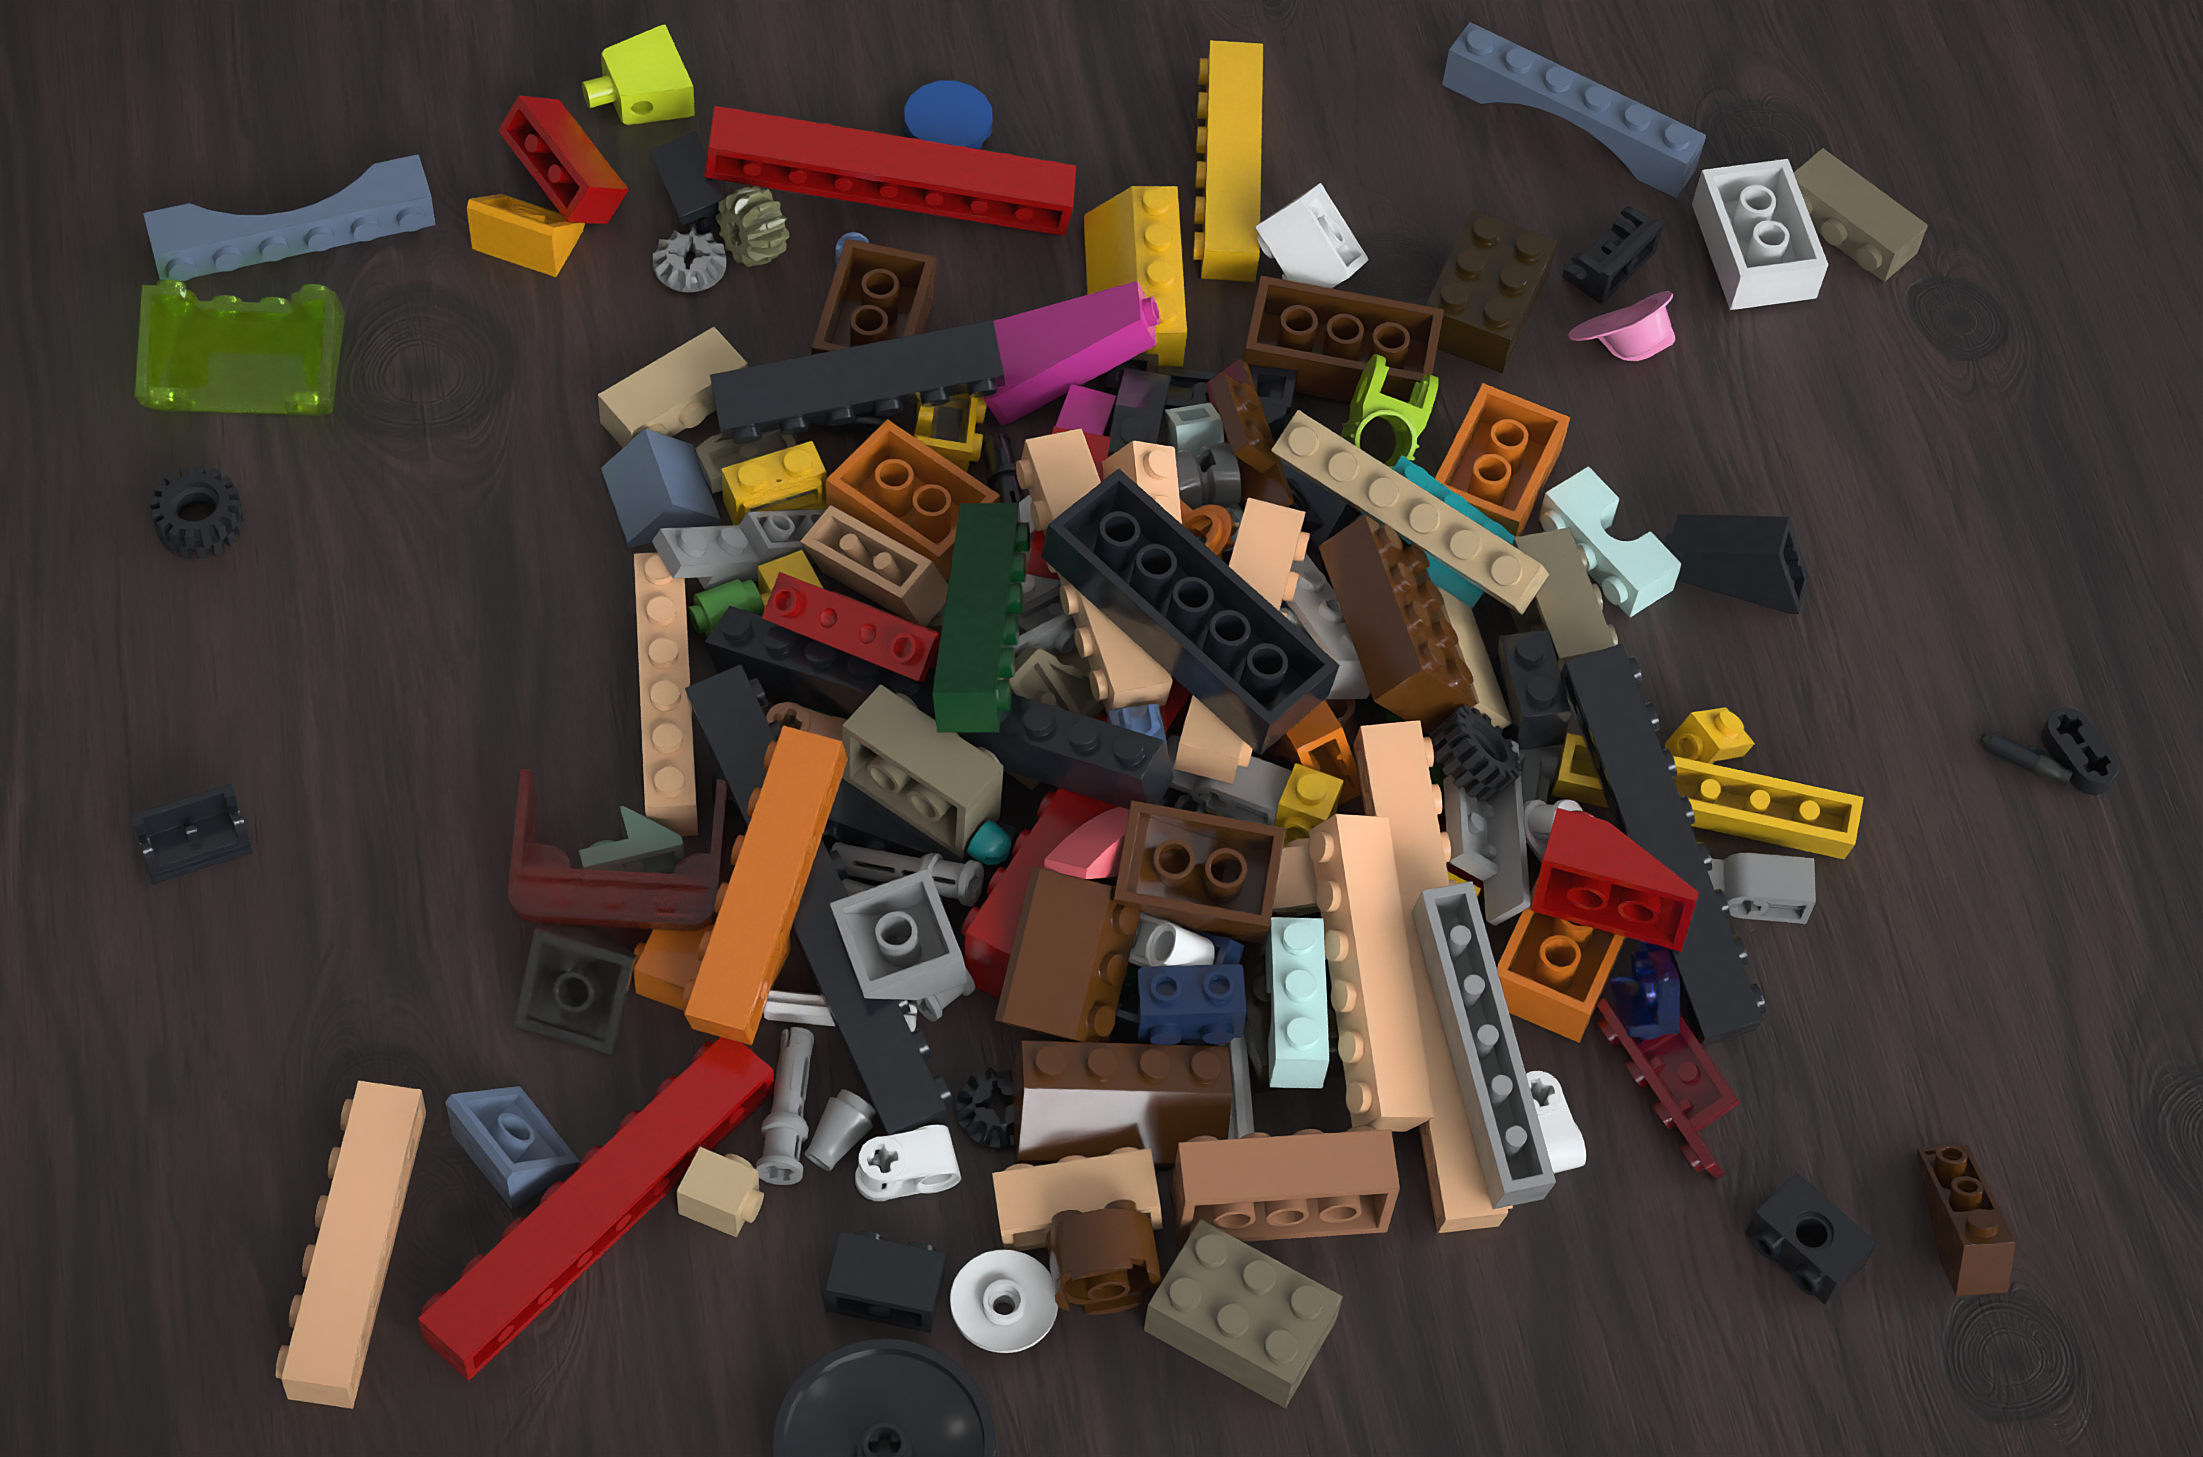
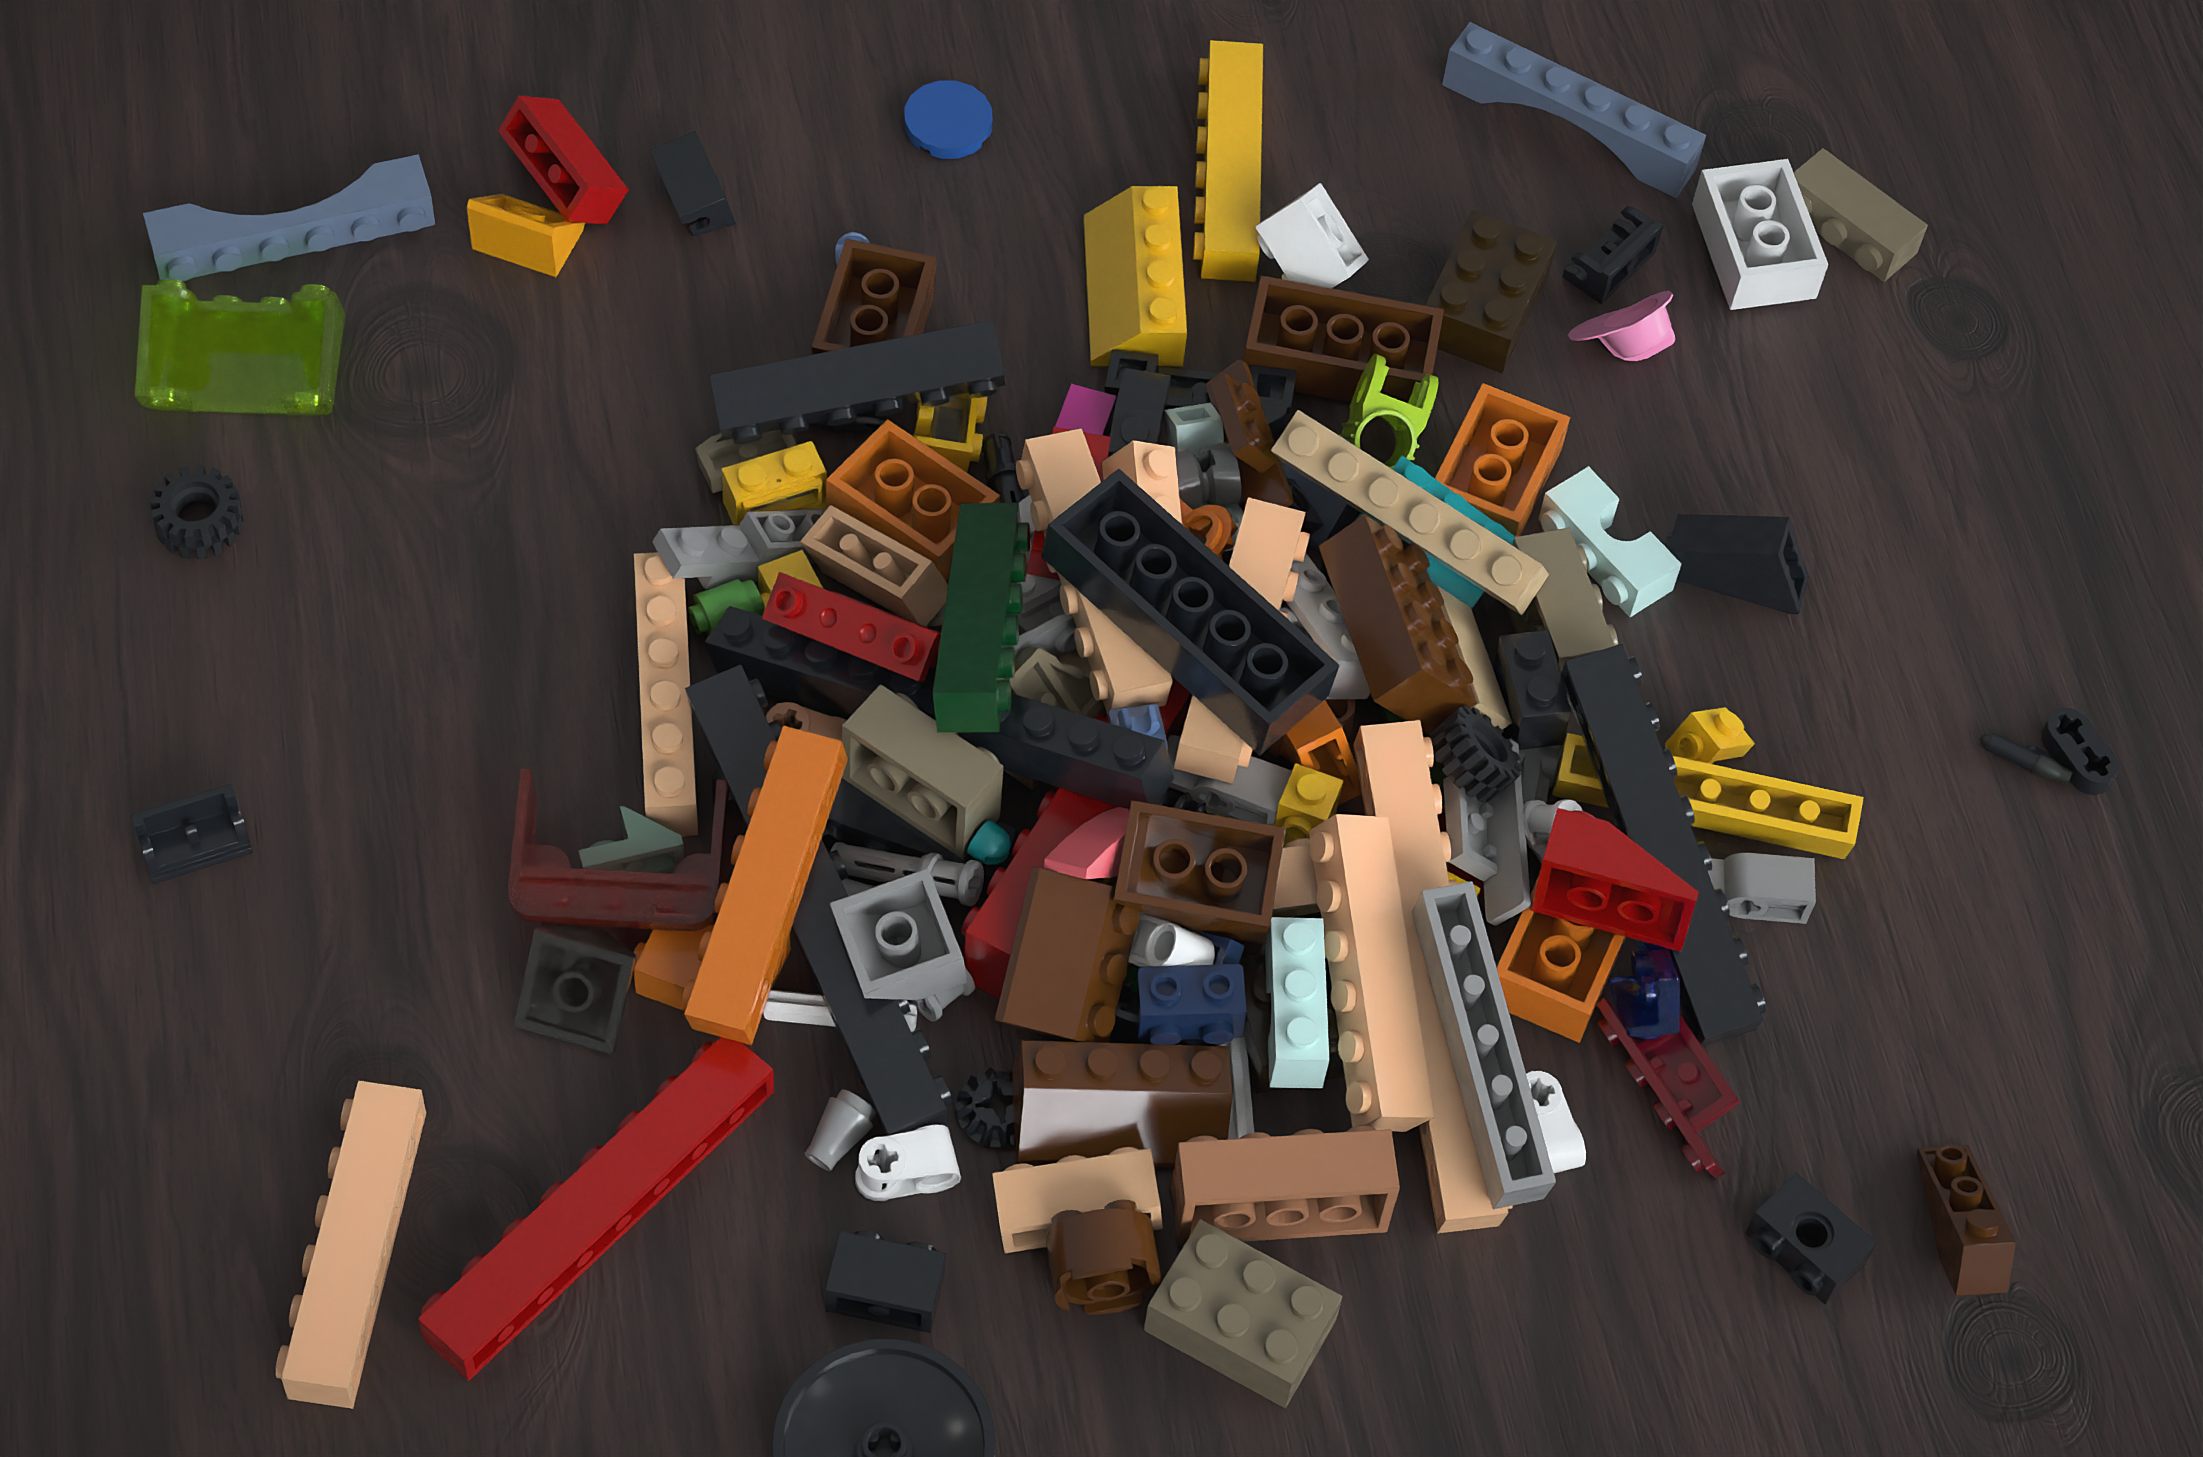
sand blue slope [446,1086,580,1211] -> none
neon yellow torso [582,25,695,125] -> none
tan brick [598,327,748,448] -> none
sand blue slope [601,429,721,549] -> none
light grey gear [653,227,727,292] -> none
tan brick [676,1147,764,1237] -> none
red brick [704,106,1076,236] -> none
olive gear [716,186,790,267] -> none
light grey pin [755,1027,814,1185] -> none
white dish [950,1250,1058,1353] -> none
dark pink slope [984,281,1161,426] -> none

